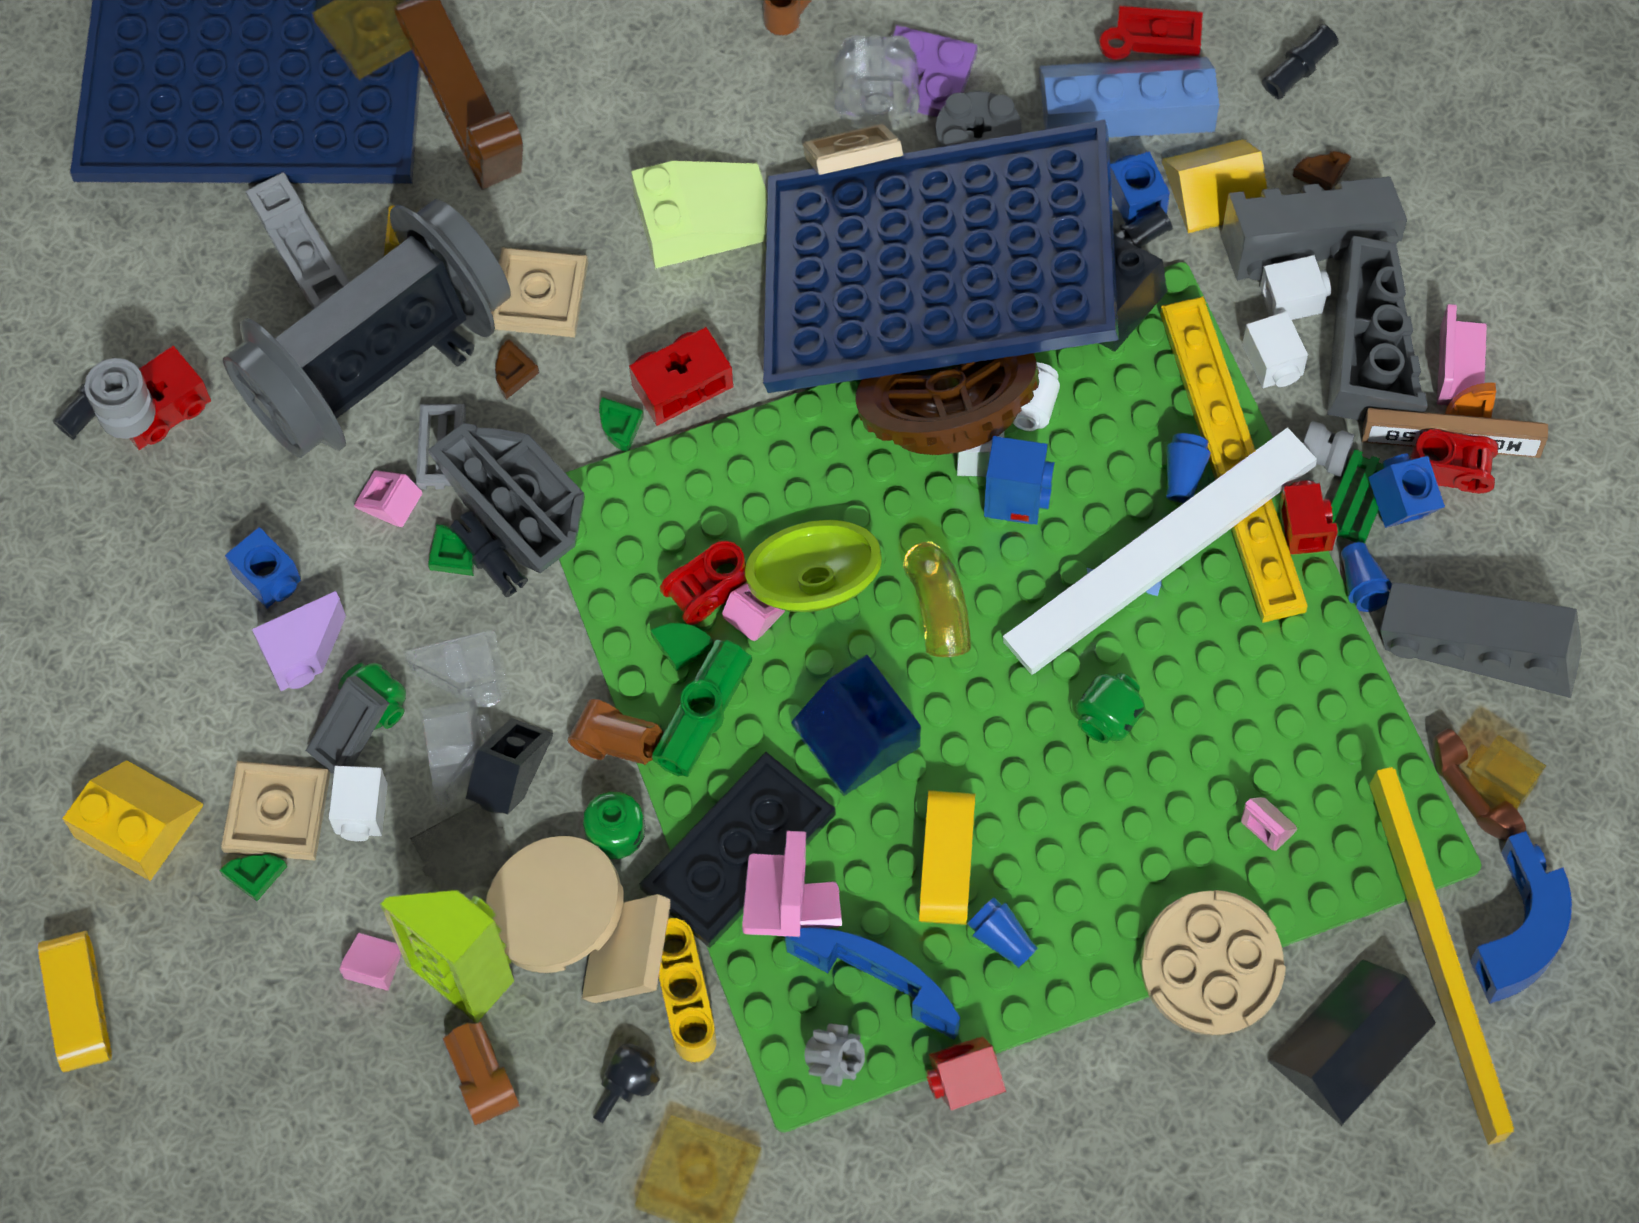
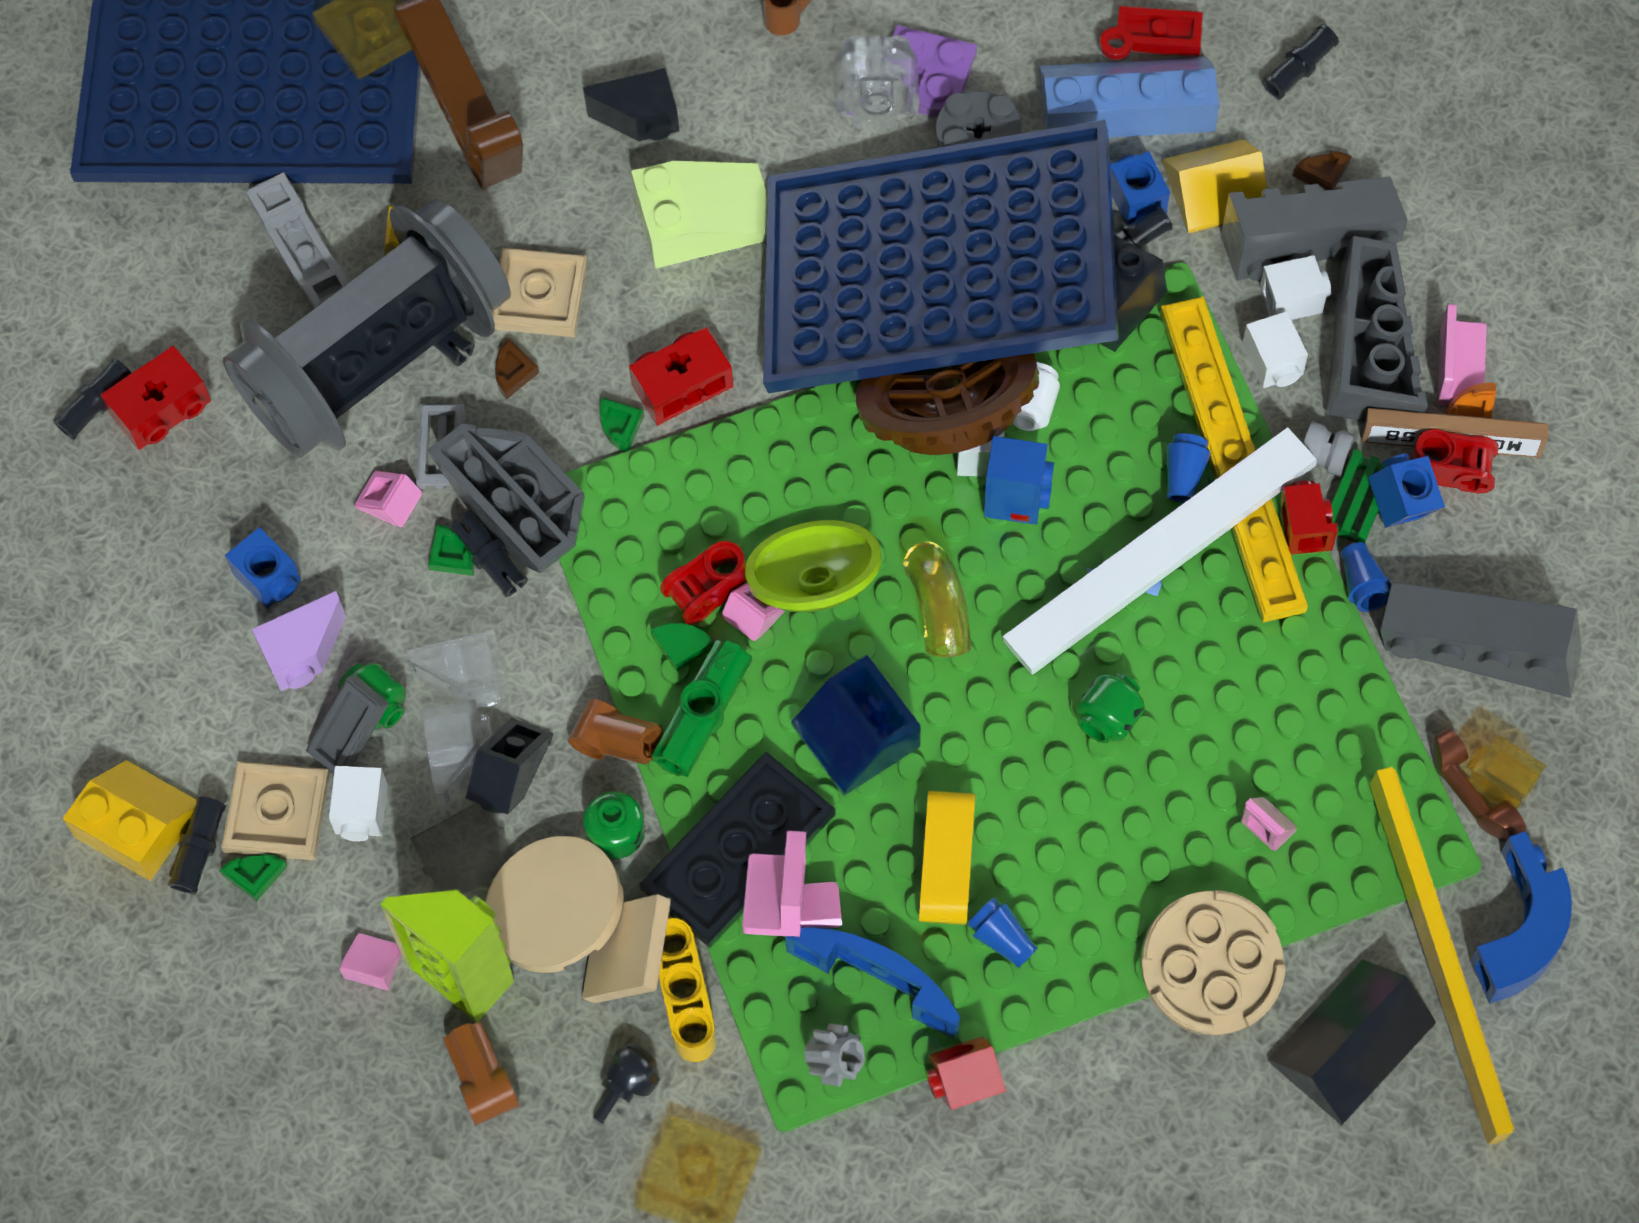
yellow beam [38,930,112,1072] -> none
light grey wheel [84,358,156,439] -> none
tan tile [803,124,903,175] -> none
none -> black pin [167,796,226,895]
none -> black slope [583,68,680,141]

